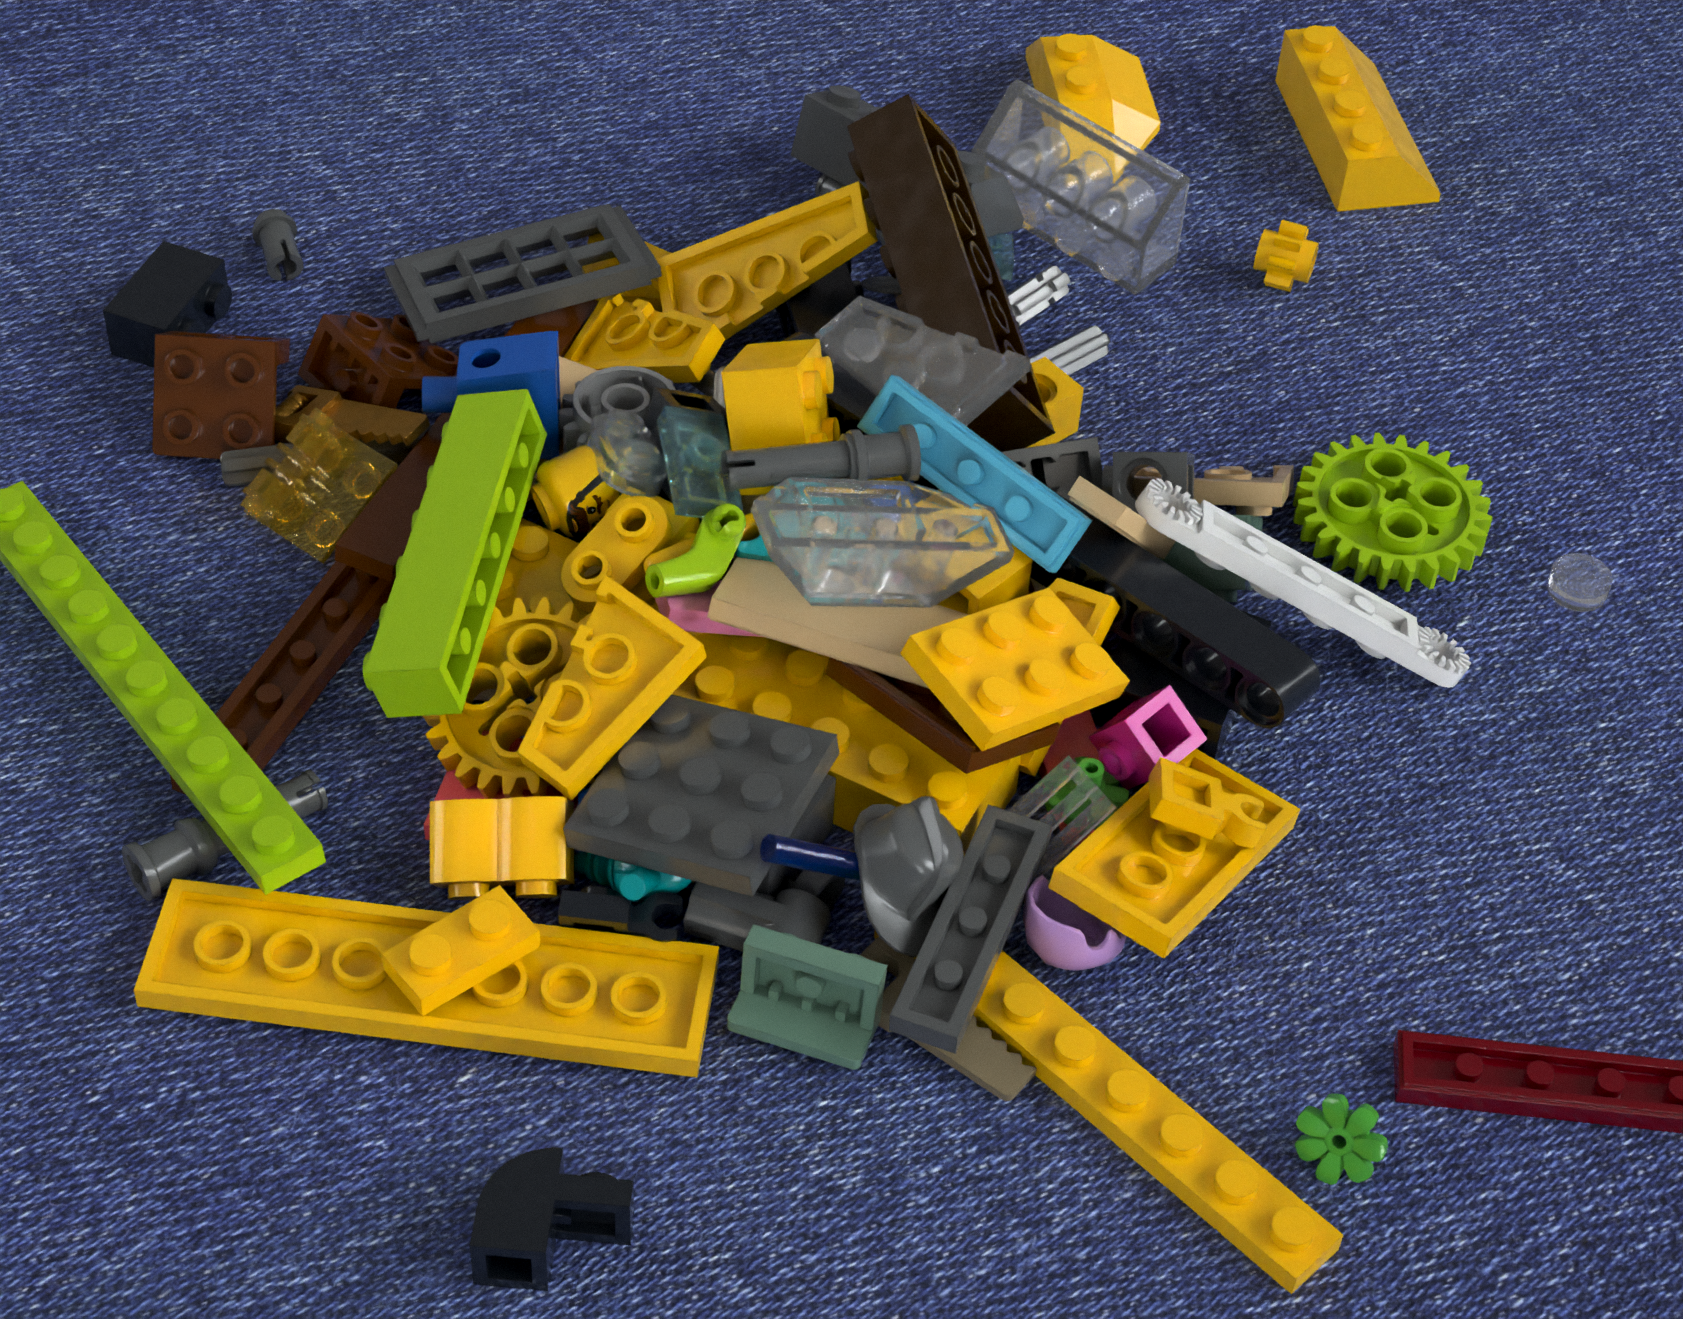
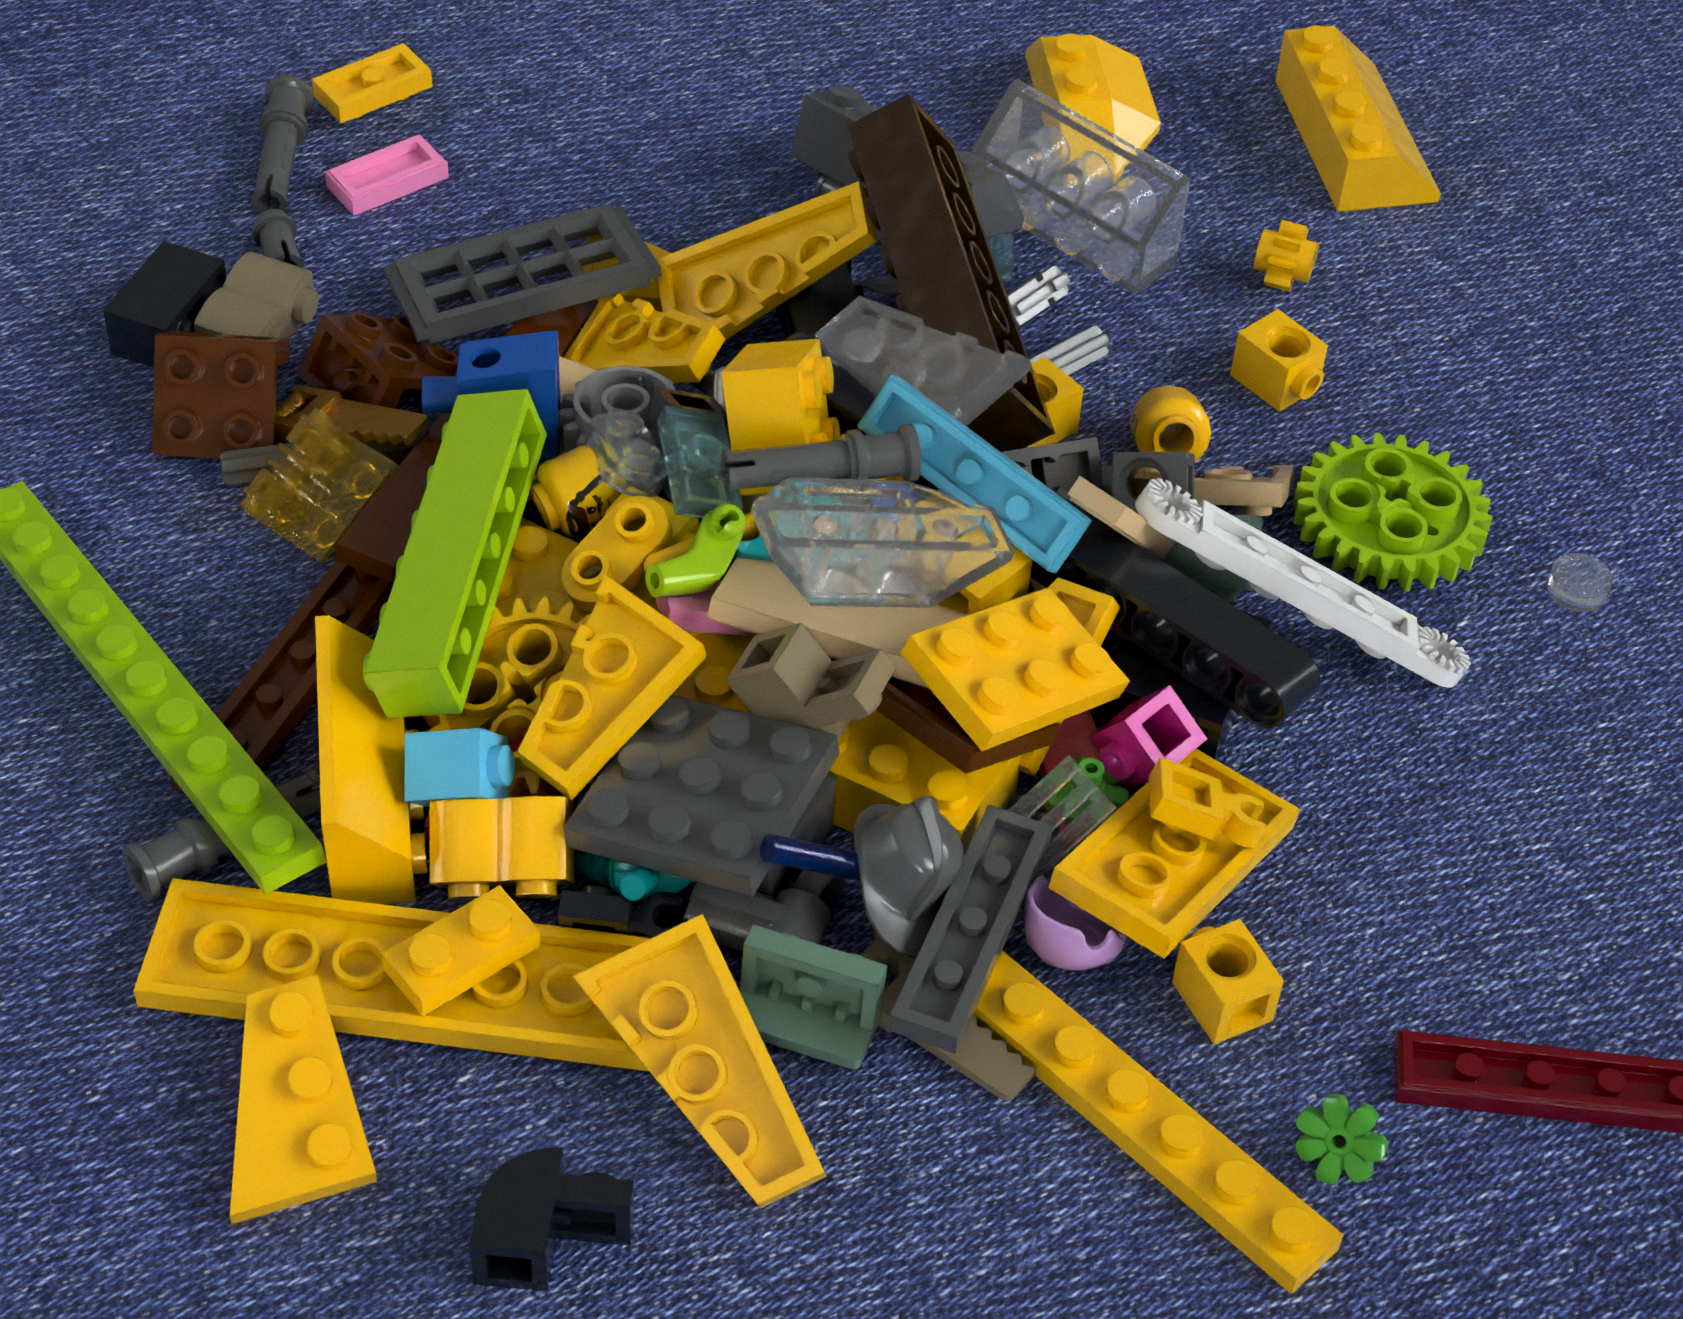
none -> dark tan brick [194,251,319,344]
none -> yellow wing [230,975,376,1225]
none -> dark grey pin [251,75,314,213]
none -> yellow plate [312,43,433,124]
none -> yellow slope [315,615,428,904]
none -> bright pink tile [325,134,449,216]
none -> medium azure brick [404,728,515,808]
none -> yellow wing [573,914,827,1209]
none -> dark tan brick [726,623,896,741]
none -> yellow head [1130,385,1212,463]
none -> yellow brick [1172,919,1284,1045]
none -> yellow brick [1230,309,1328,412]

